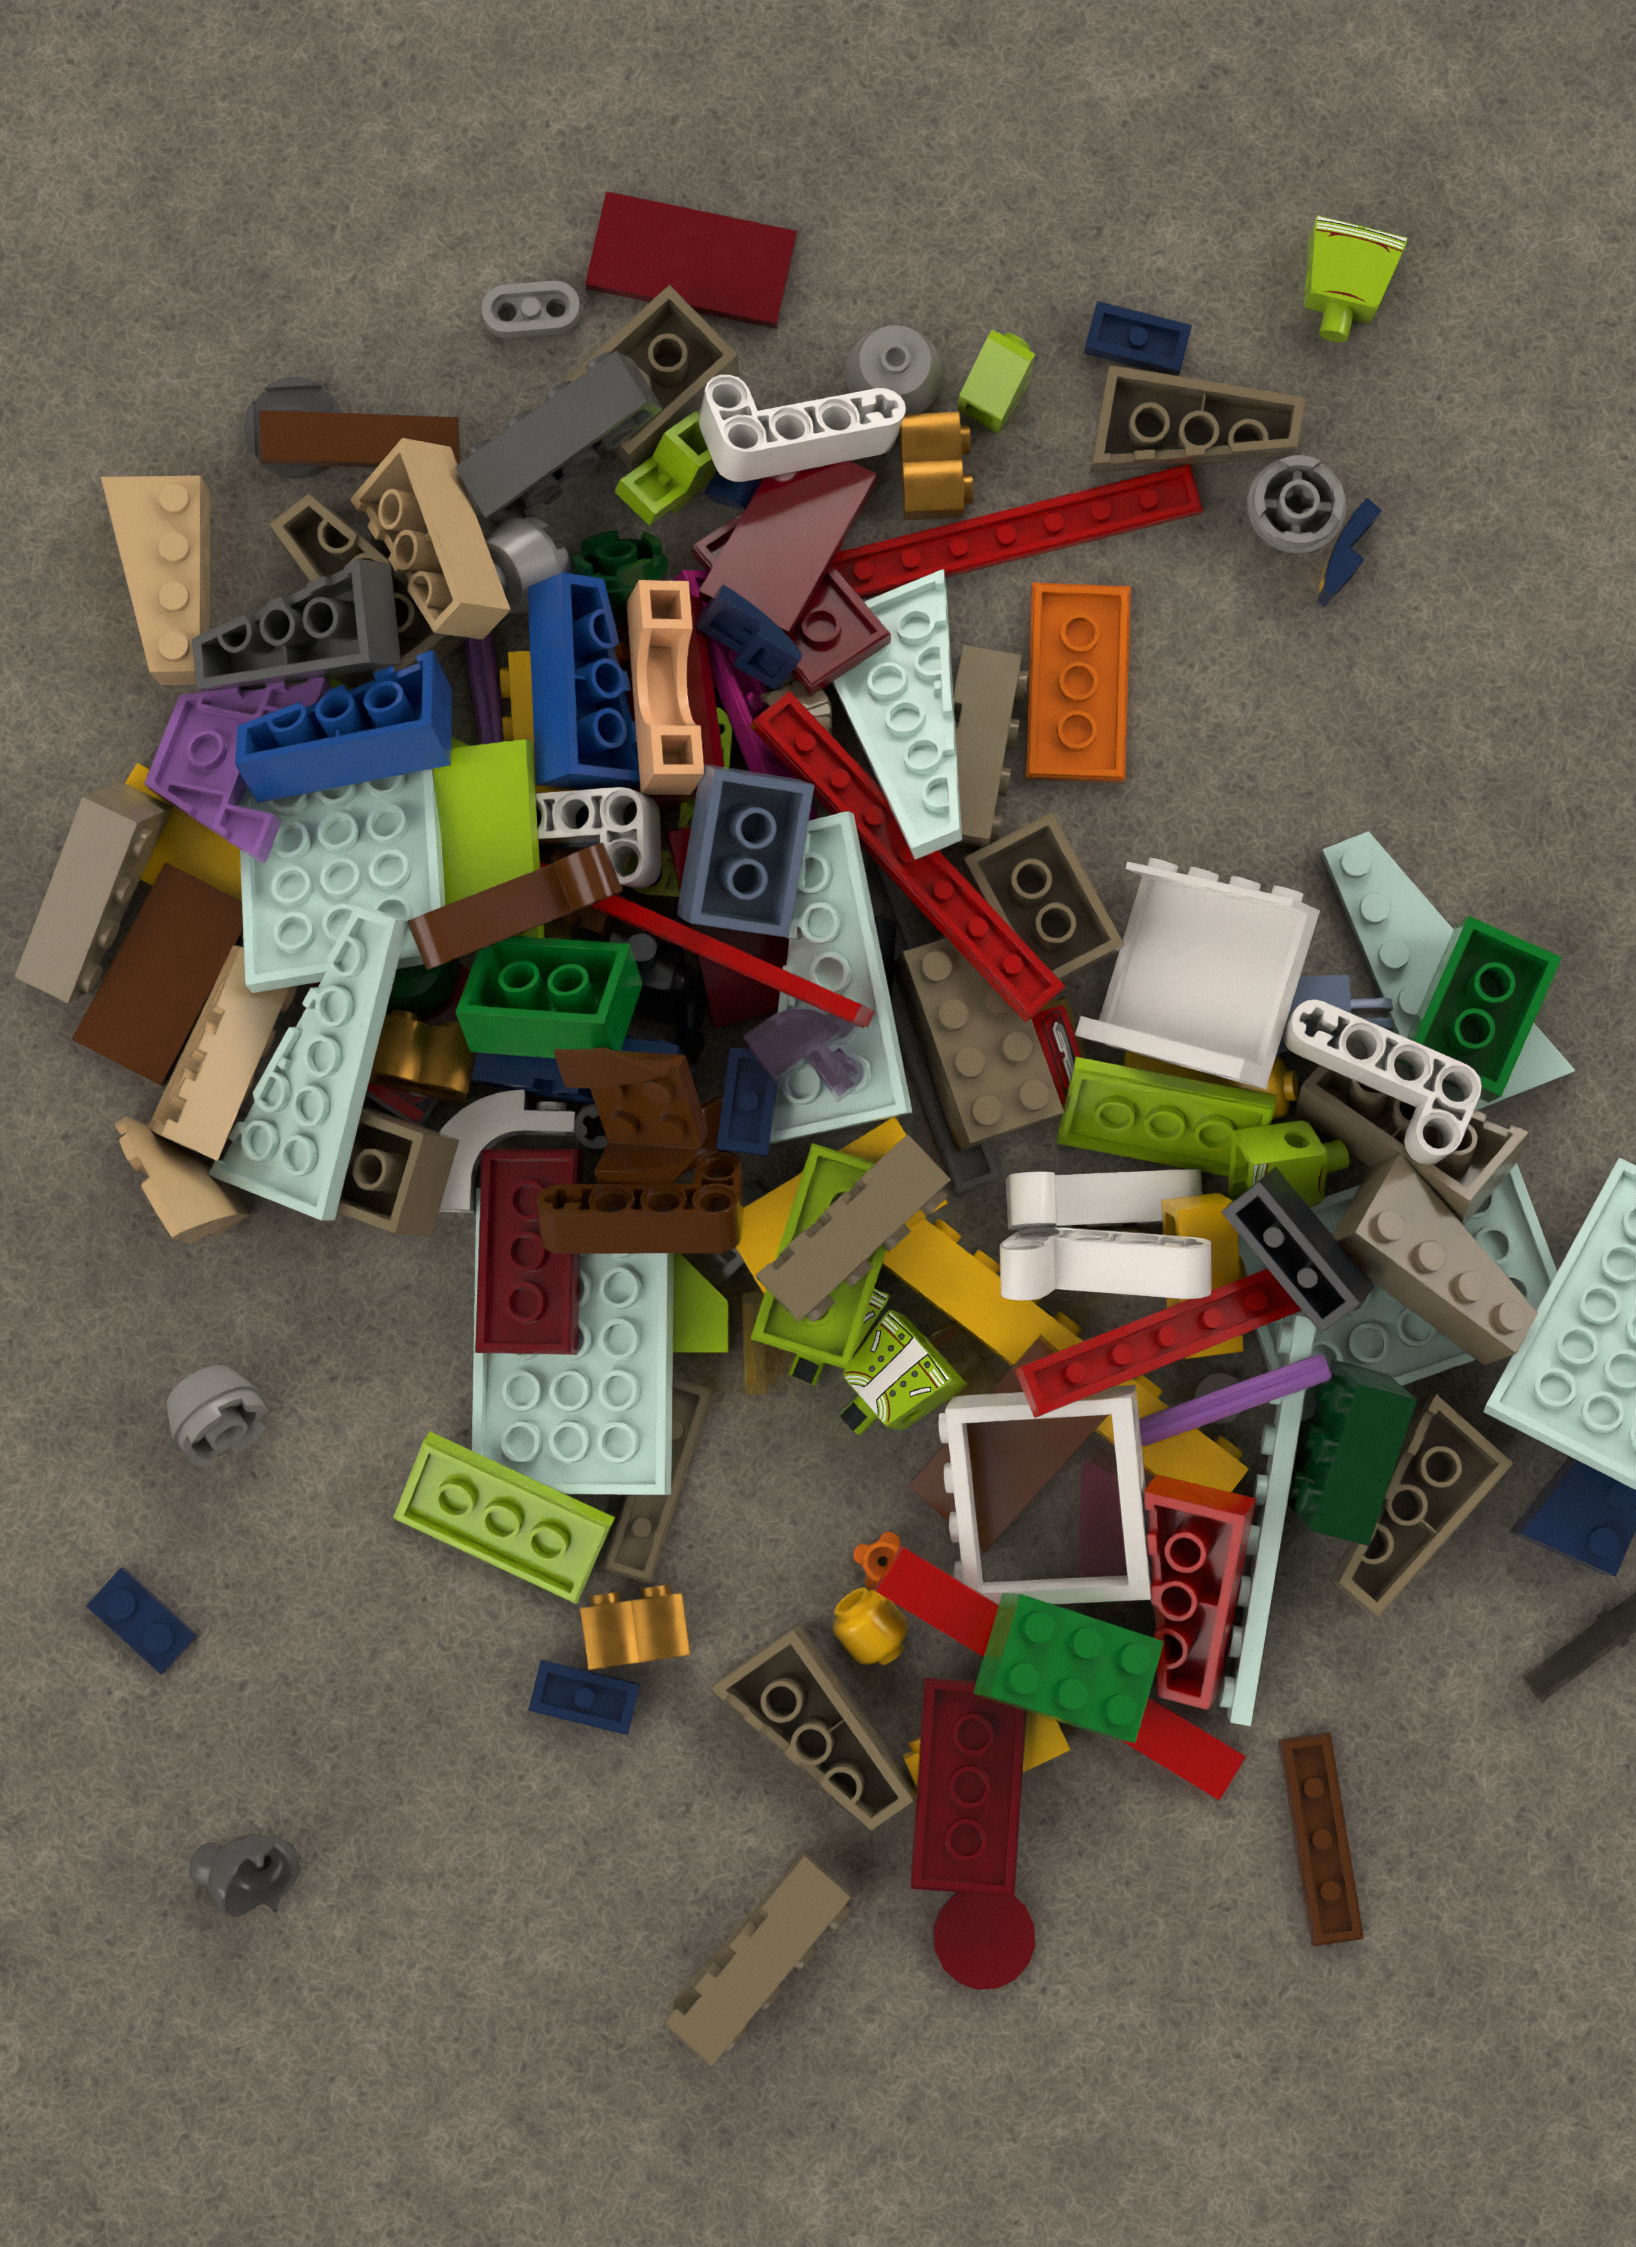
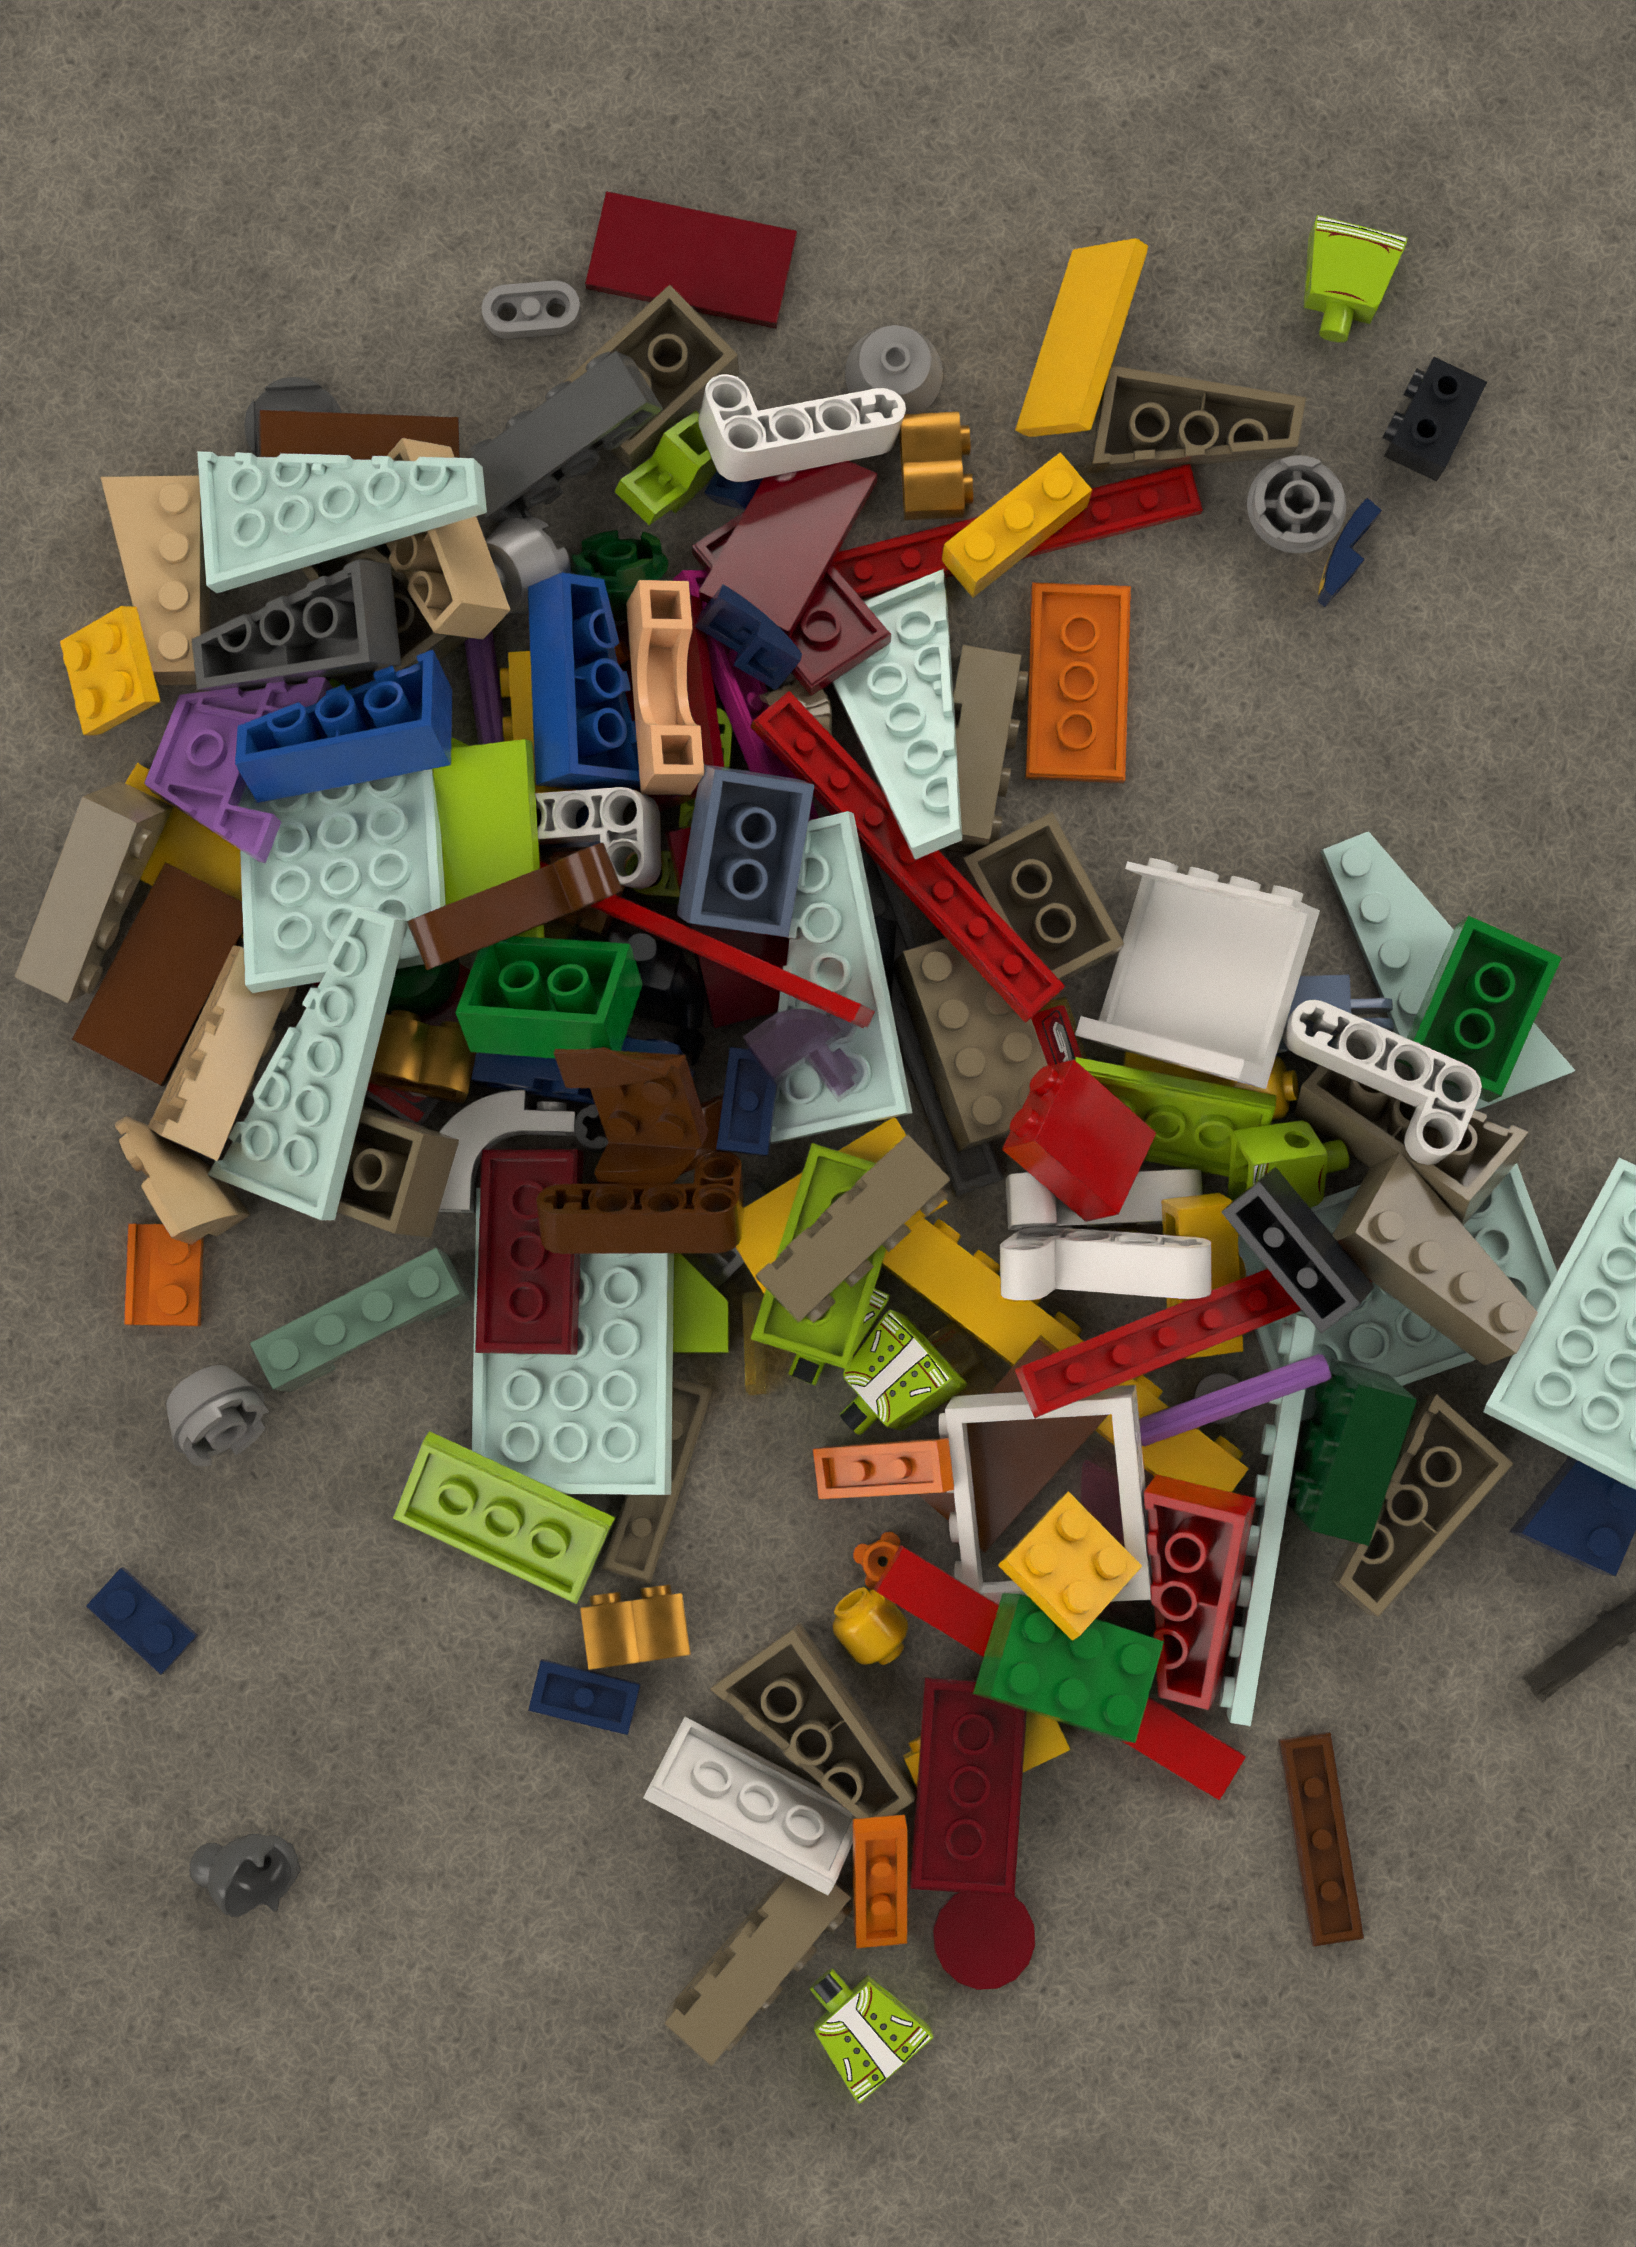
lime slope [957,329,1036,434] -> none
dark blue plate [1083,301,1192,376] -> none
none -> yellow plate [60,606,160,735]
none -> orange plate [124,1223,204,1327]
none -> light aqua wing [197,451,487,593]
none -> sand green arch [250,1248,472,1392]
none -> white tile [643,1717,857,1895]
none -> torso [809,1968,934,2104]
none -> orange plate [813,1438,955,1499]
none -> orange plate [853,1814,908,1948]
none -> yellow brick [942,452,1092,598]
none -> yellow plate [998,1491,1142,1641]
none -> red brick [1002,1059,1156,1222]
none -> yellow tile [1015,238,1148,437]
none -> black brick [1382,357,1487,482]

